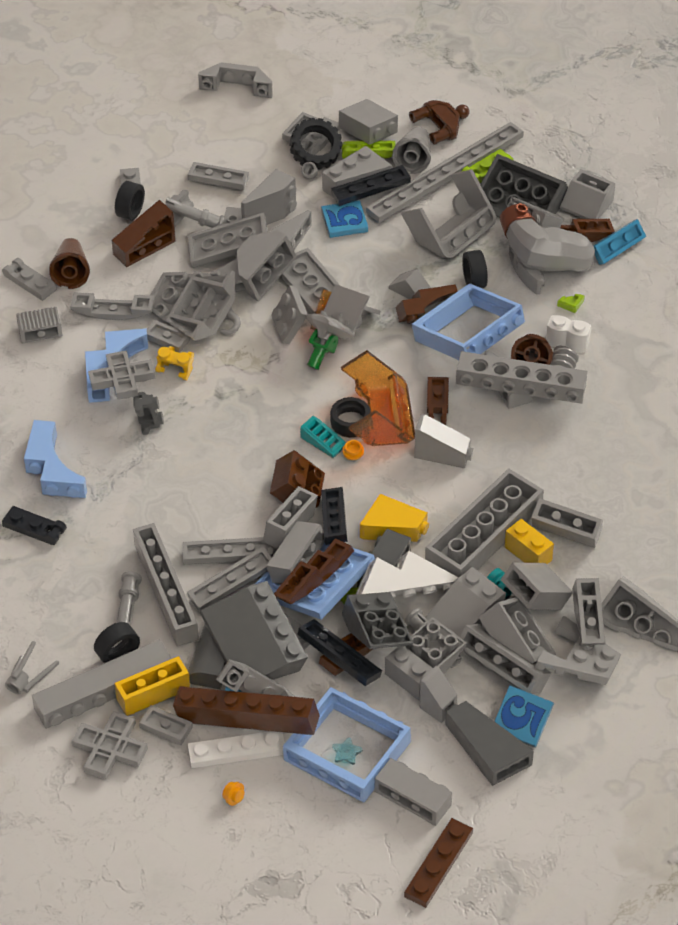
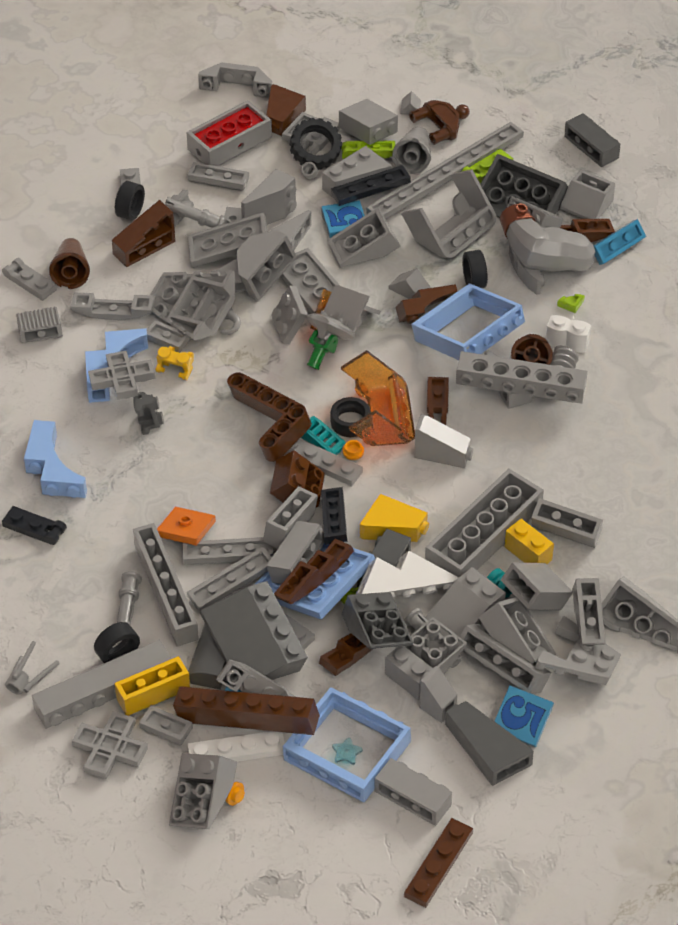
black plate [297,619,382,686] -> none
none -> orange plate [157,506,216,546]
none -> light grey slope [169,753,237,829]
none -> light grey brick [186,100,272,166]
none -> reddish brown beam [227,372,312,462]
none -> reddish brown slope [266,84,306,136]
none -> light grey plate [284,439,363,487]
none -> light grey slope [327,208,401,267]
none -> light grey slope [401,91,421,114]
none -> dark grey brick [564,113,621,167]

